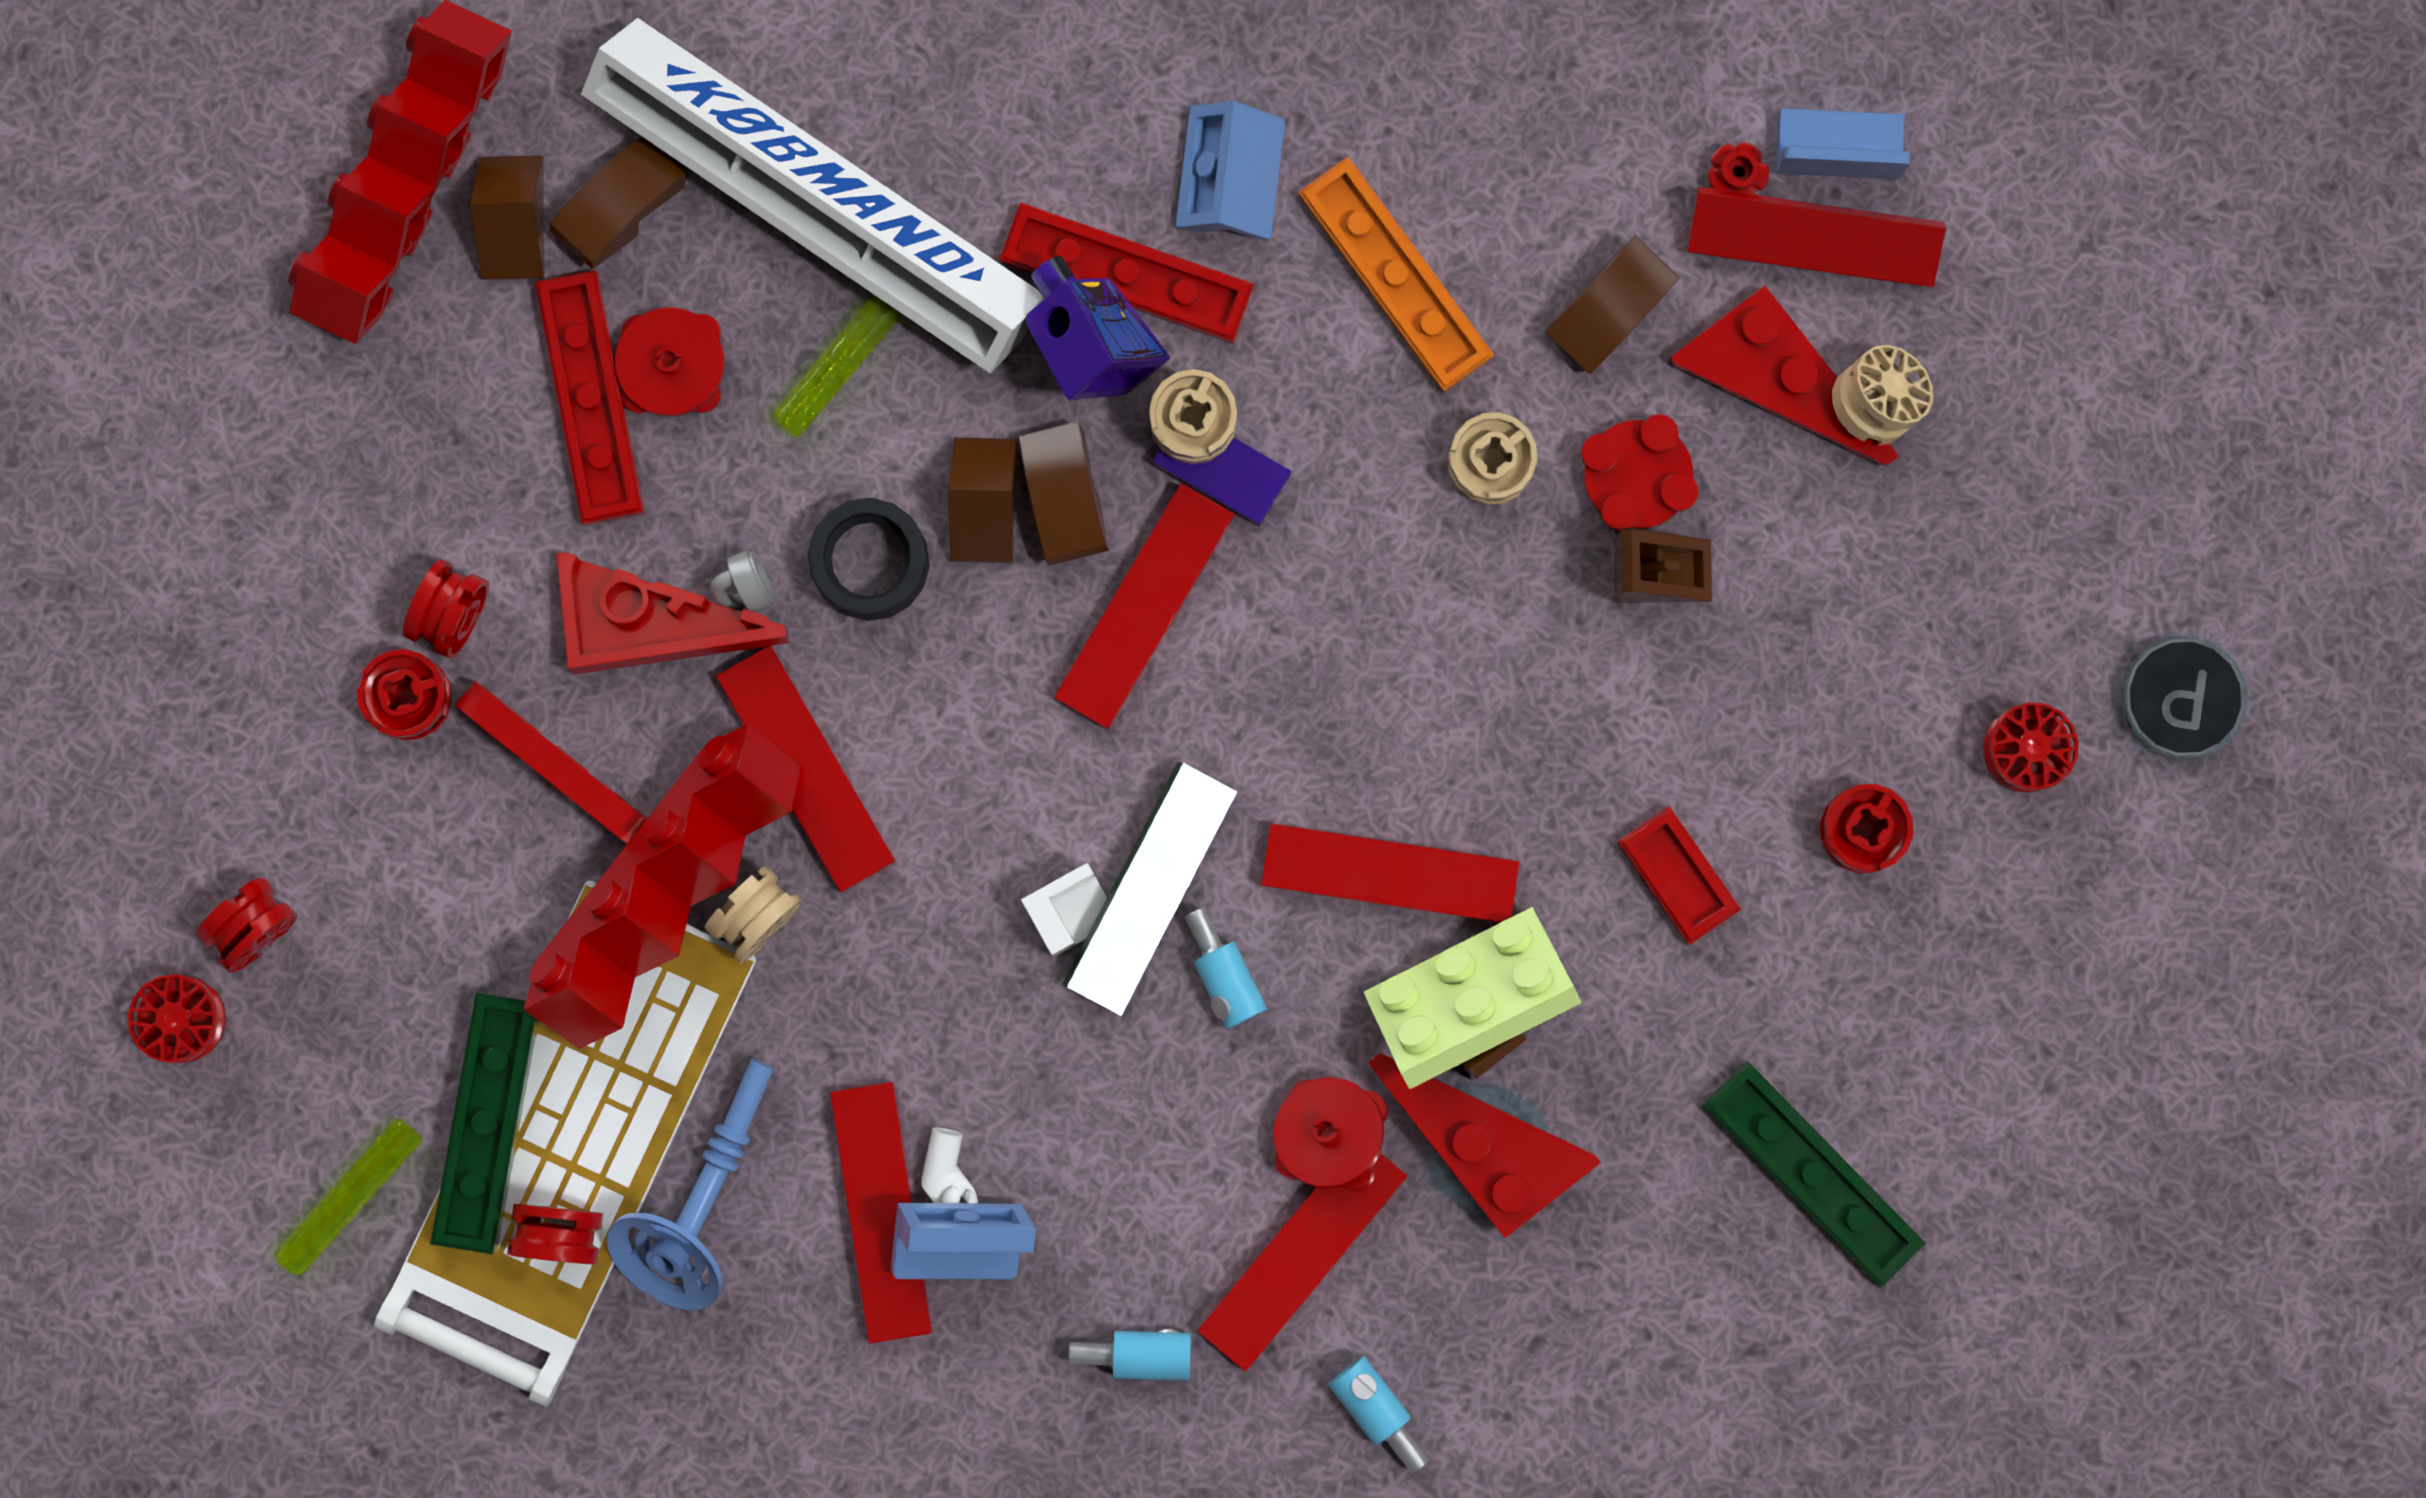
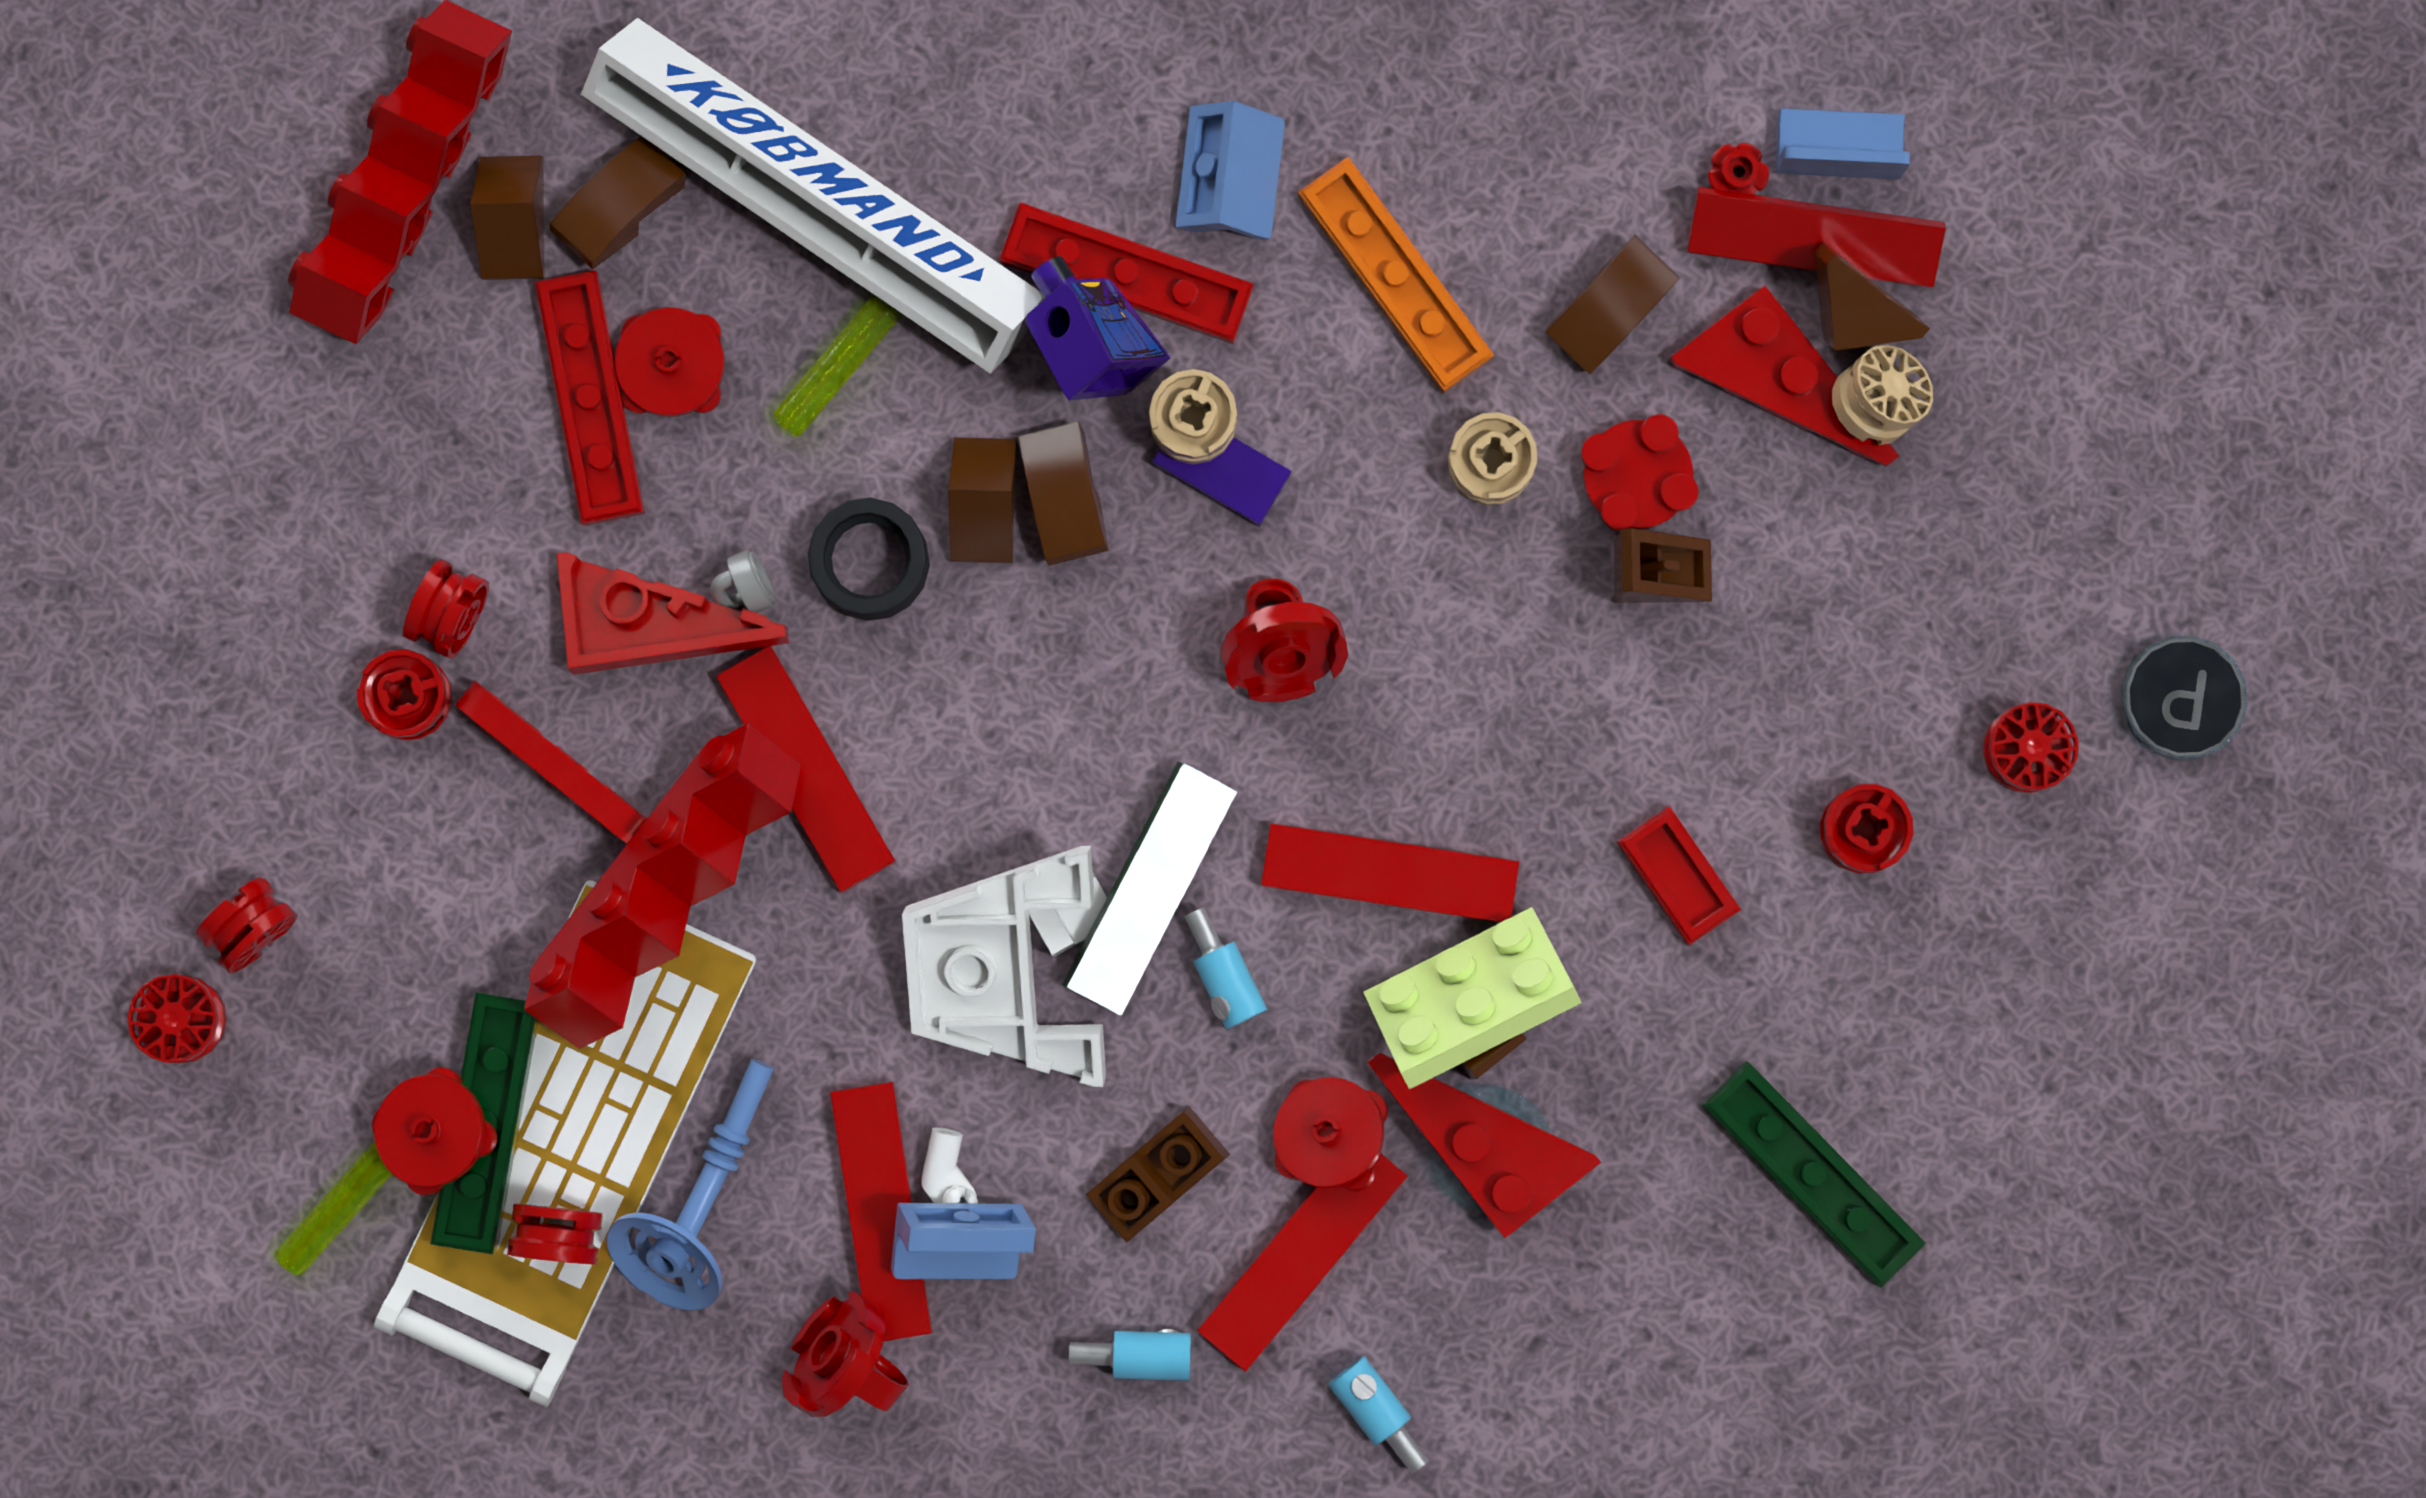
tan wheel [704,865,803,964] -> none
red tile [1054,483,1235,731] -> none
none -> red piece [372,1067,497,1195]
none -> red tile [782,1291,909,1417]
none -> white wing [902,846,1106,1087]
none -> reddish brown slope [1086,1106,1230,1243]
none -> red tile [1220,578,1349,702]
none -> reddish brown slope [1815,242,1930,351]

